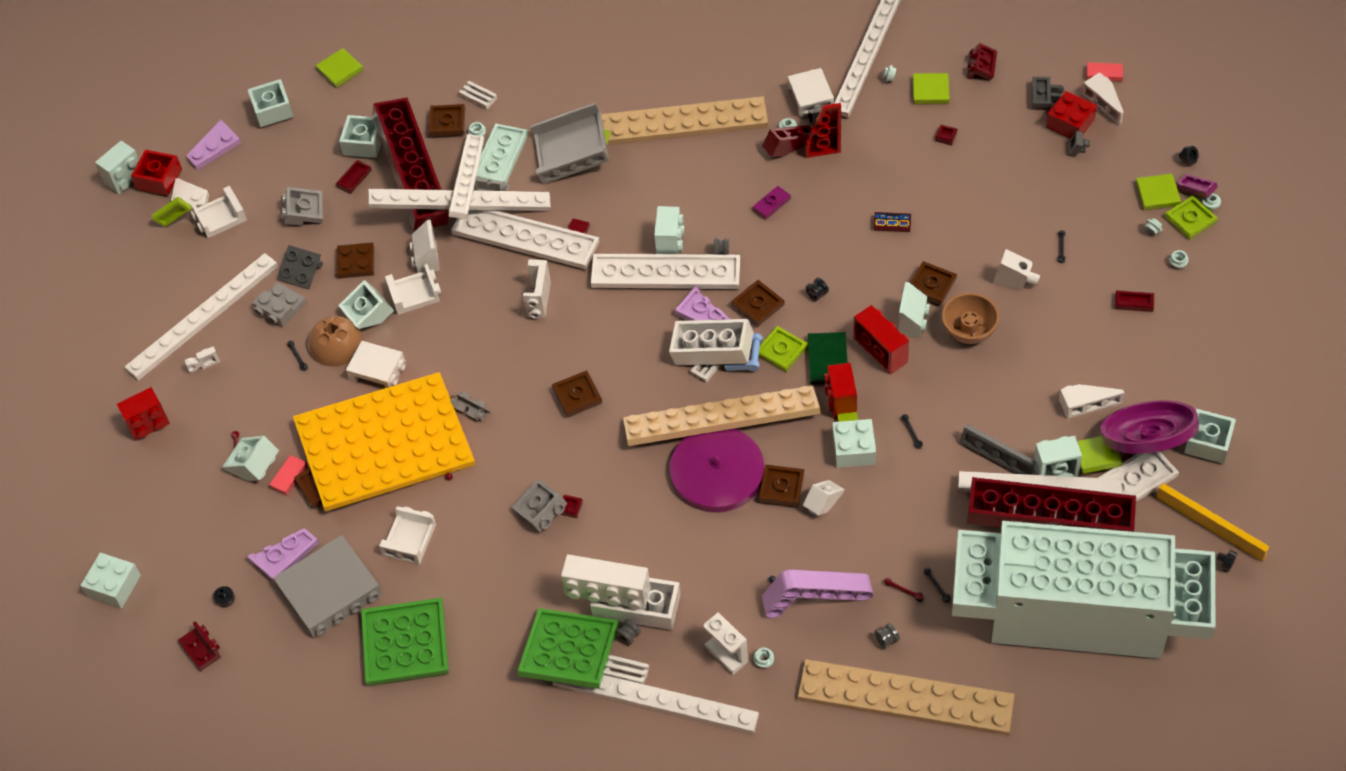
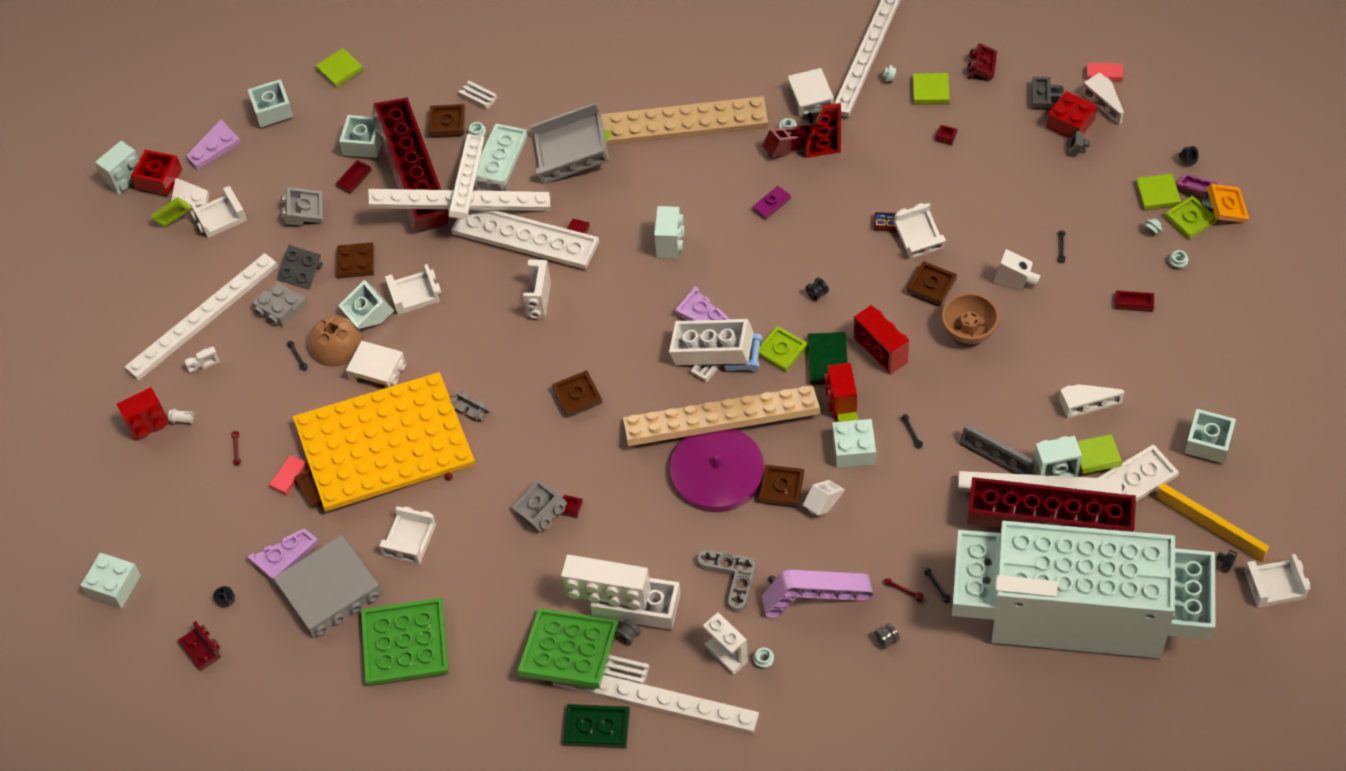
light aqua slope [222,436,279,481] -> none
white slope [410,220,440,273] -> none
white plate [591,254,740,289] -> none
dark grey wheel [713,238,729,255] -> none
reddish brown plate [732,280,785,326] -> none
tan plate [798,659,1015,736] -> none
light aqua slope [898,282,930,338] -> none
magenta container [1101,400,1199,454] -> none
none -> white pin [168,408,194,424]
none -> dark green tile [563,704,630,749]
none -> light grey beam [698,550,755,613]
none -> white panel [893,203,946,259]
none -> white sticker [996,575,1058,596]
none -> light orange plate [1206,184,1249,223]
none -> white panel [1244,554,1310,608]

